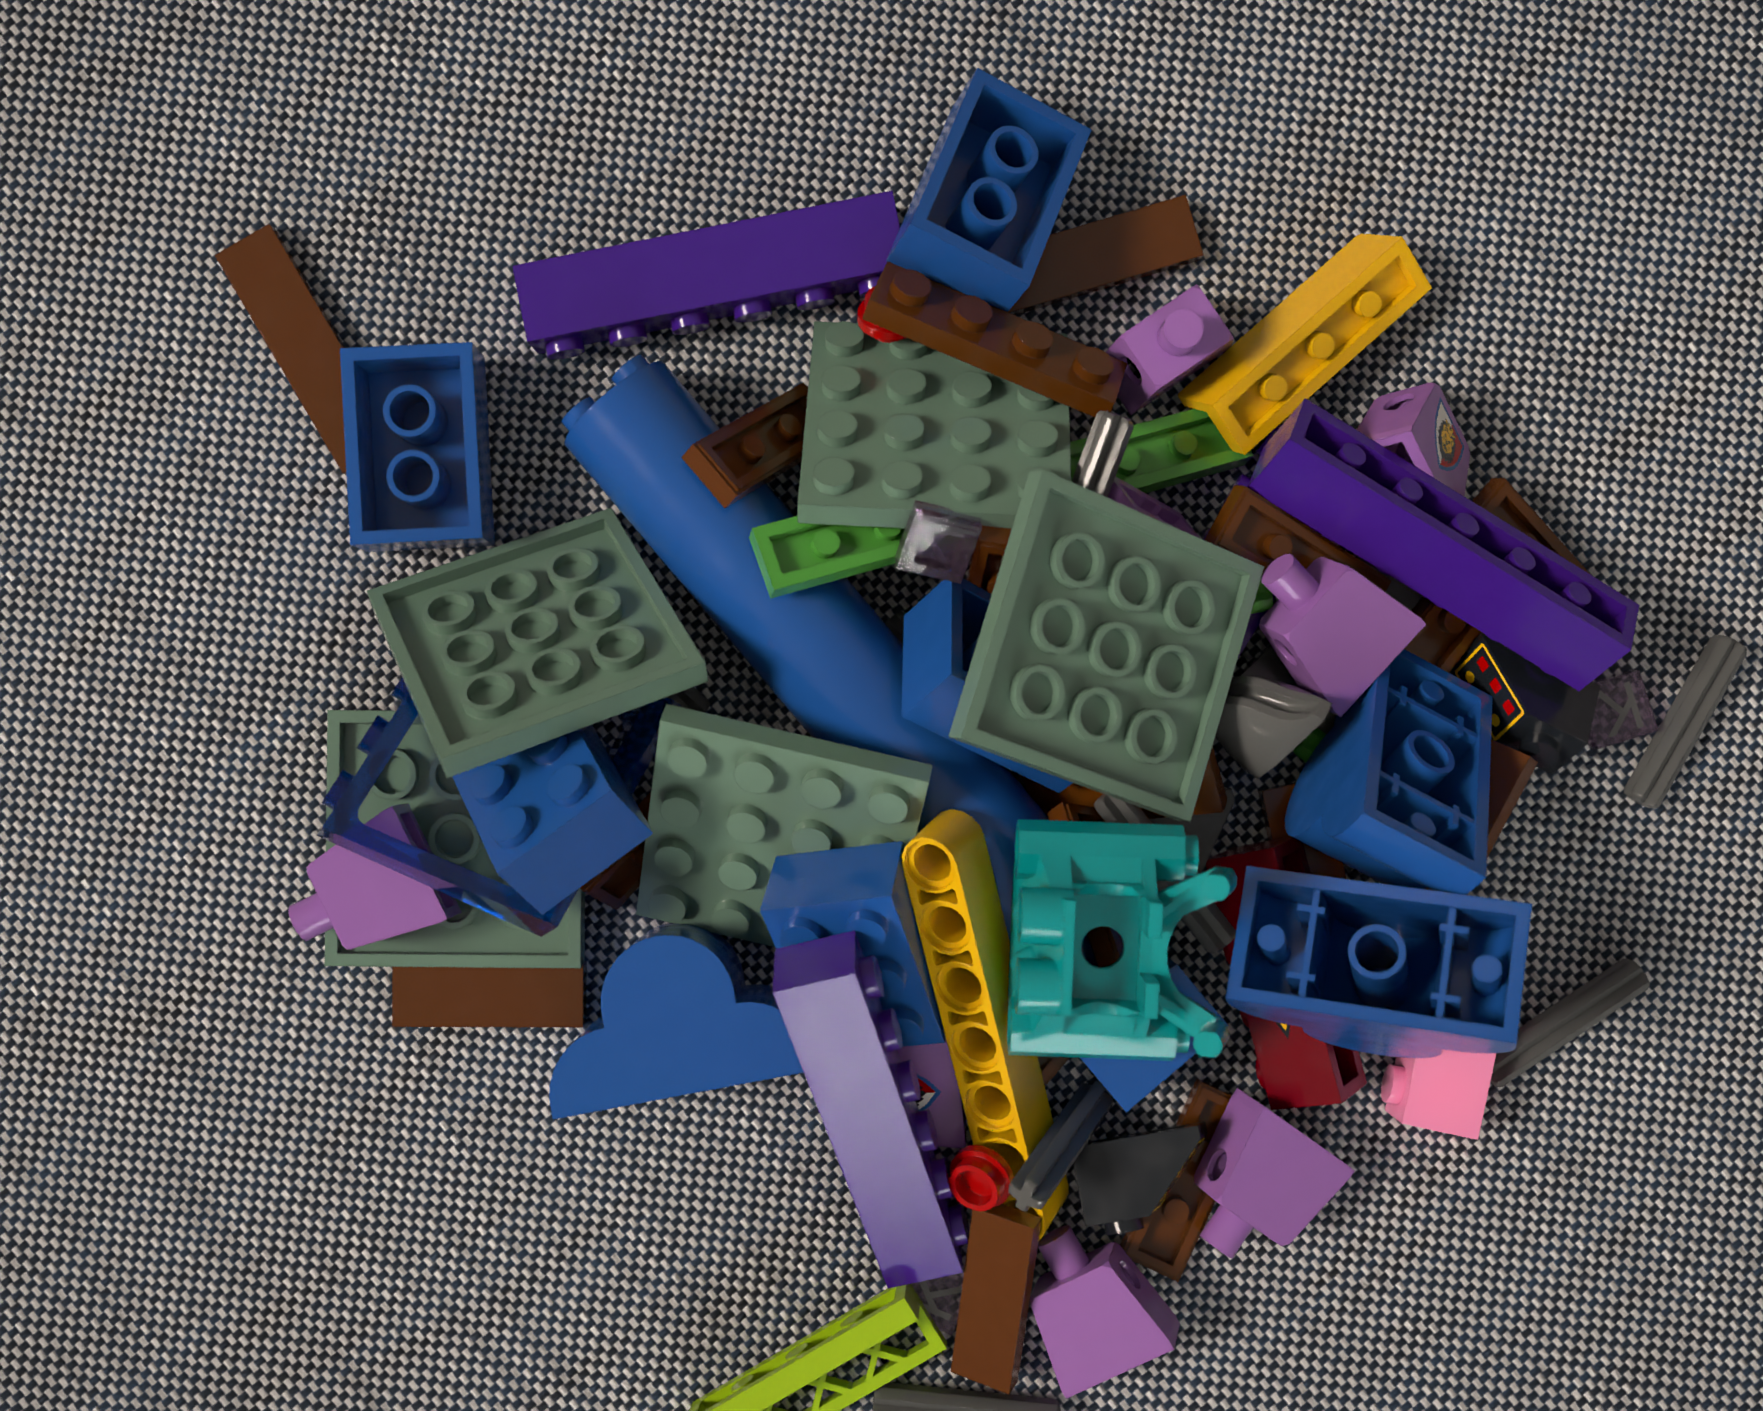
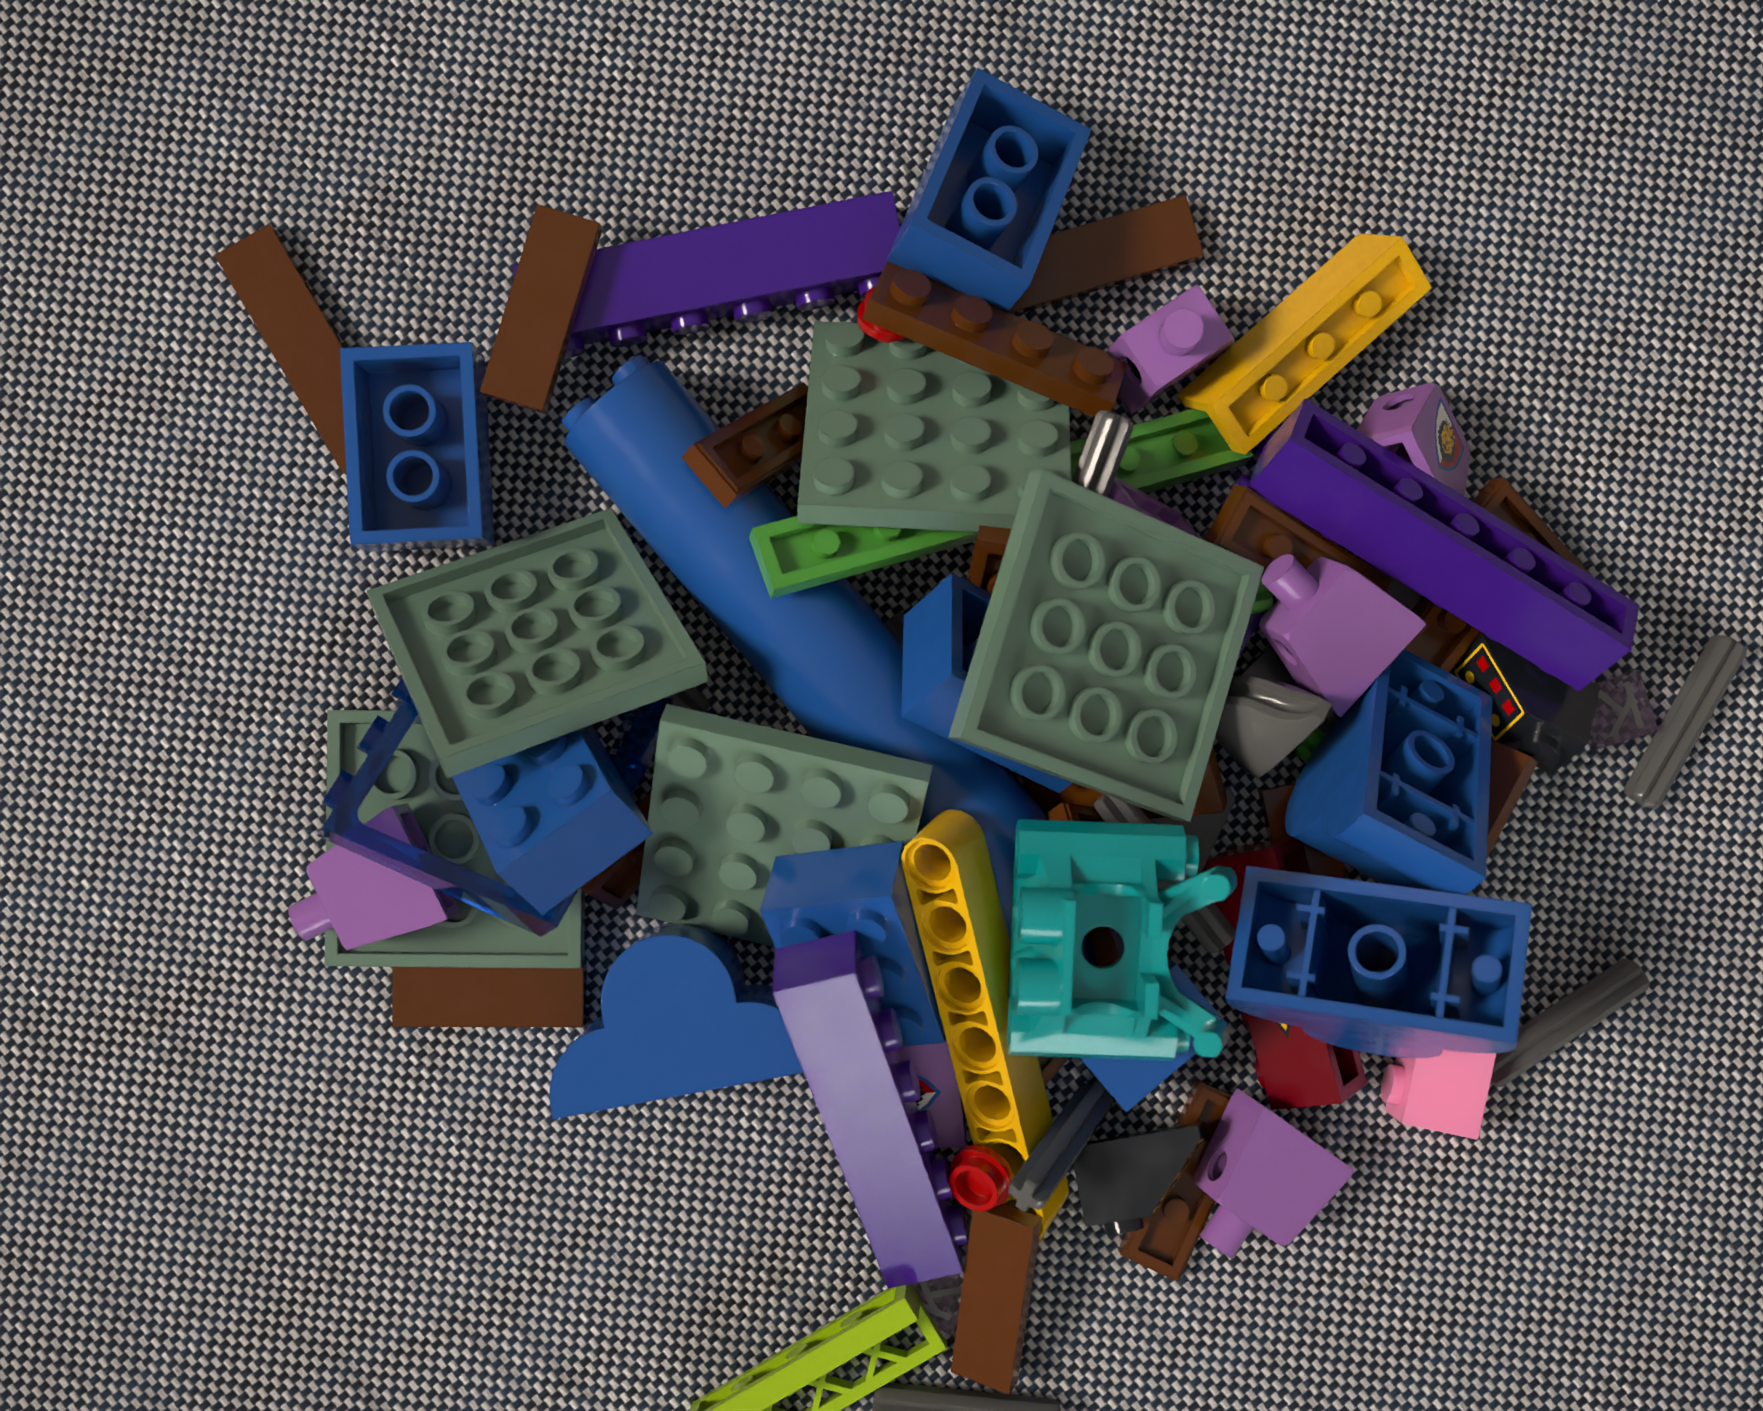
tile [895,500,982,584] -> none
medium lavender torso [1030,1225,1180,1399] -> none
none -> reddish brown tile [480,204,603,414]

